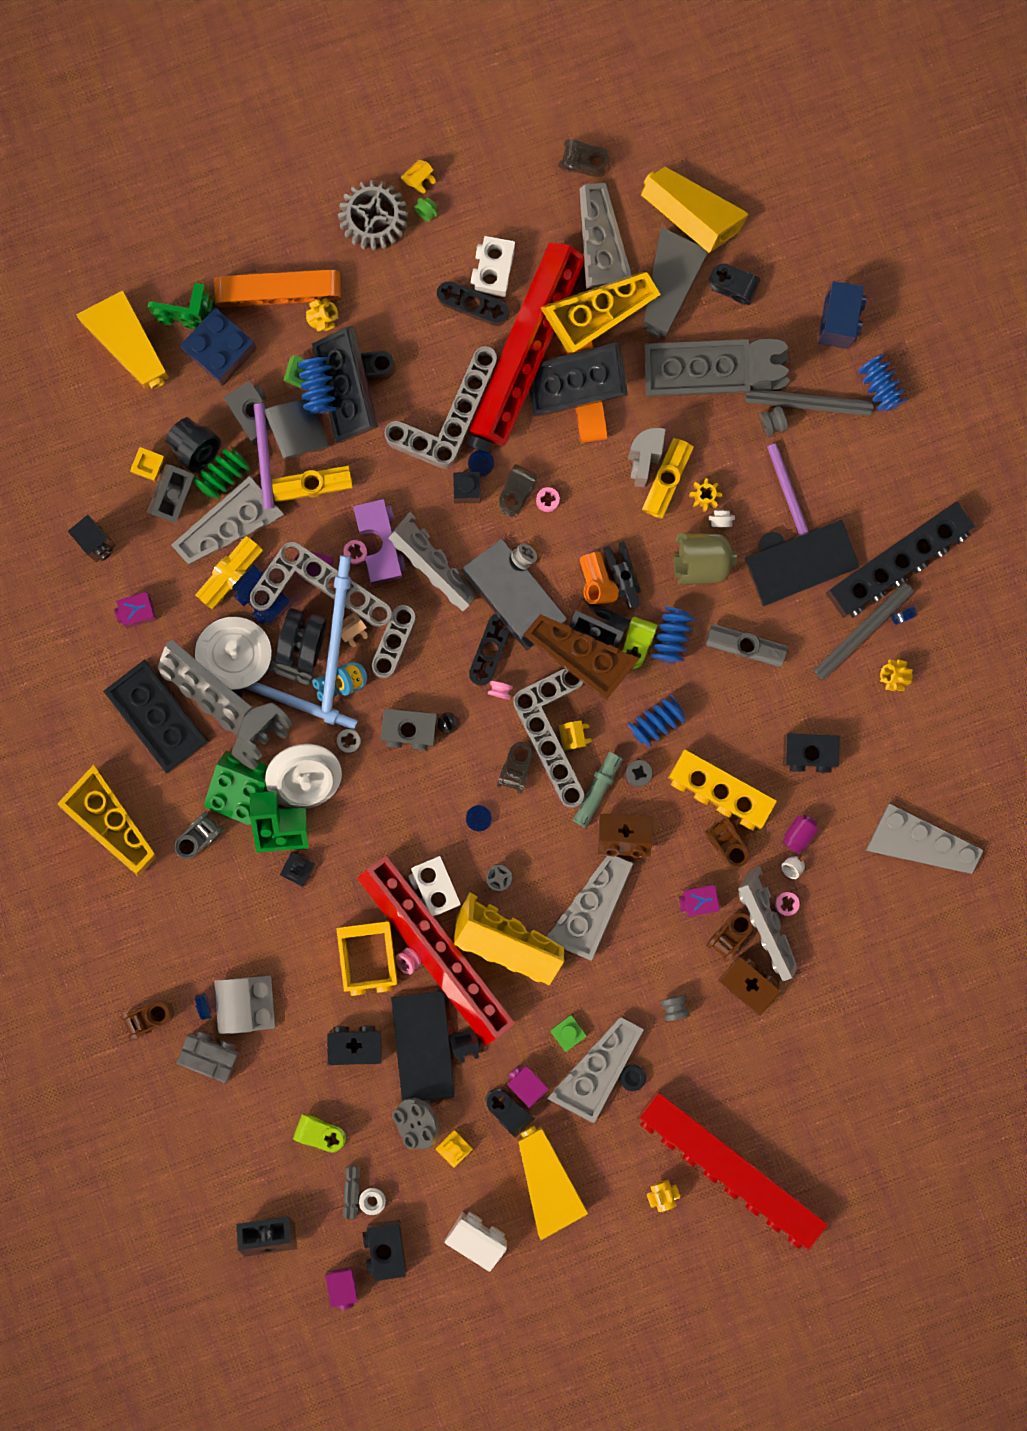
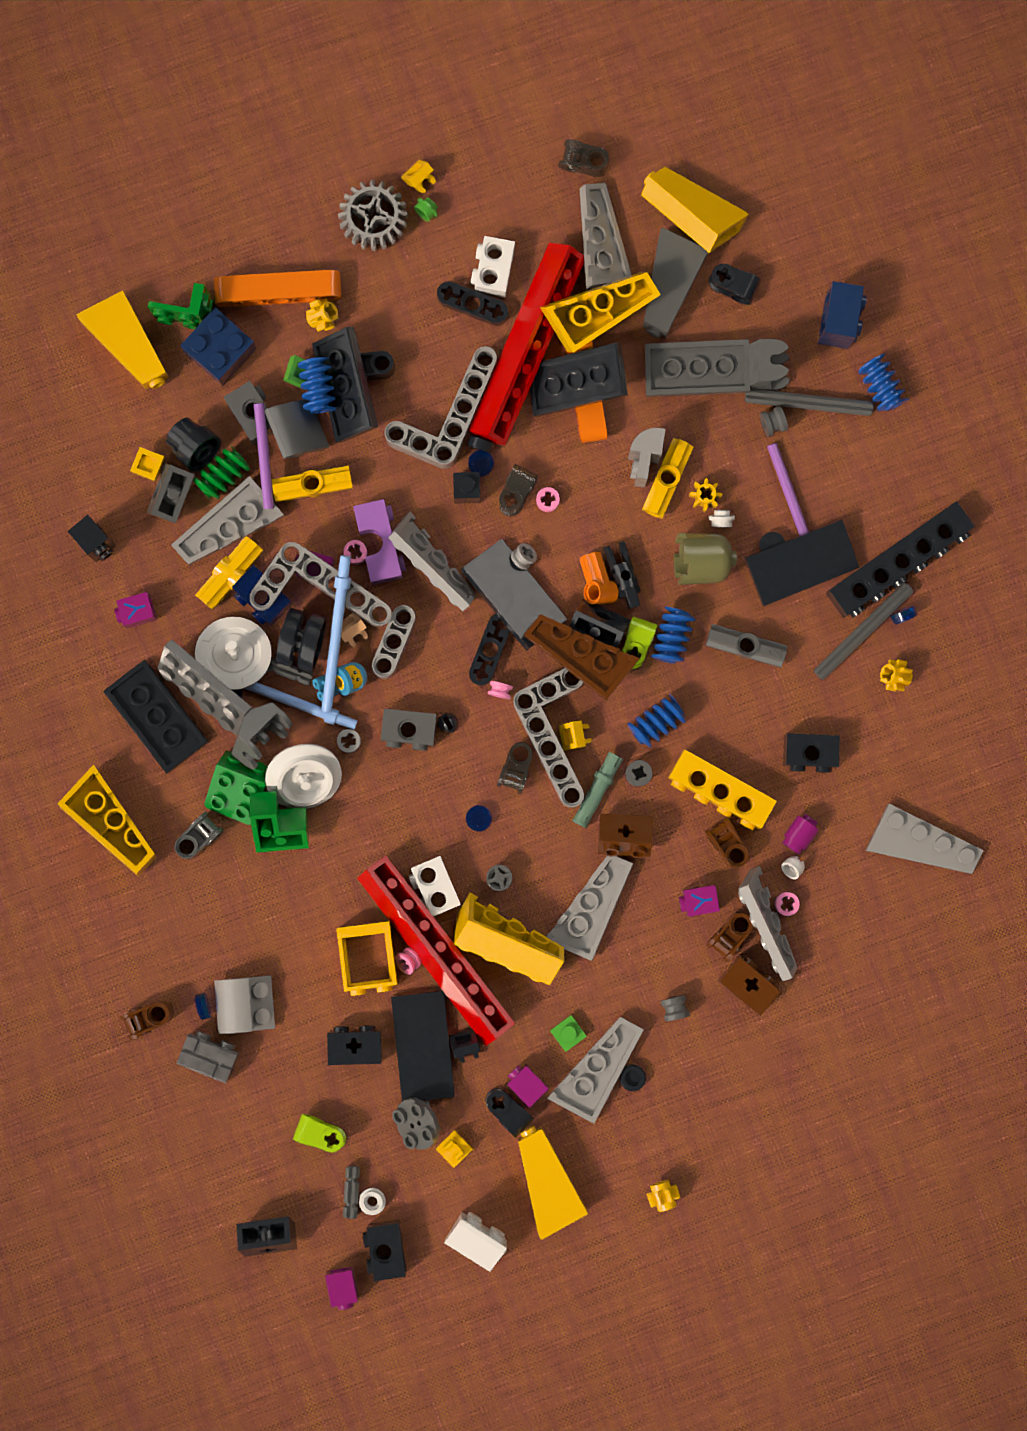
black tile [280,852,315,887] -> none
red brick [638,1091,828,1251] -> none

